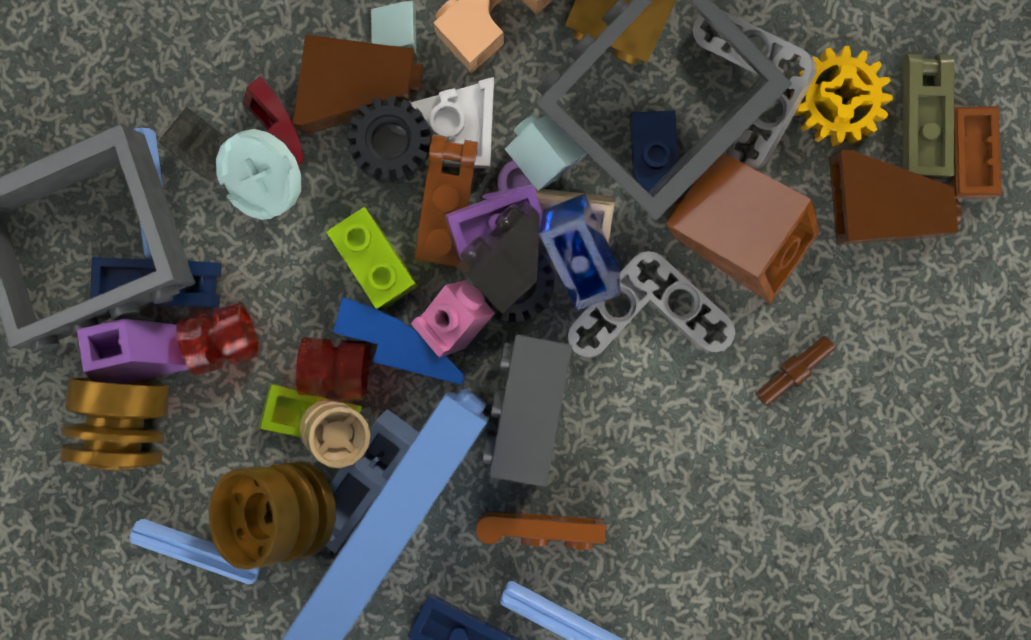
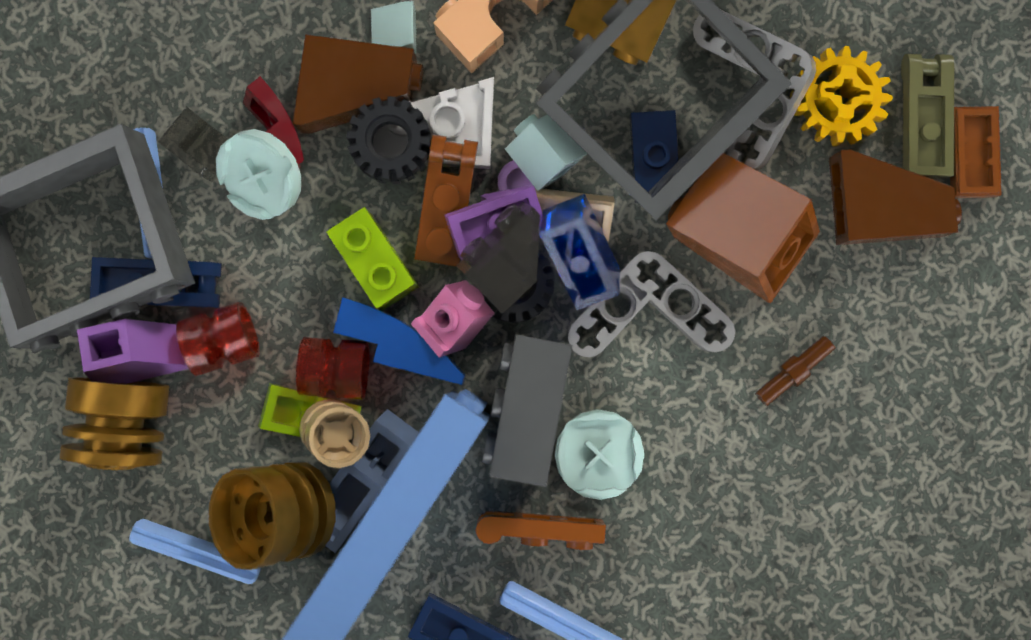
none -> light aqua tile [554,409,644,500]

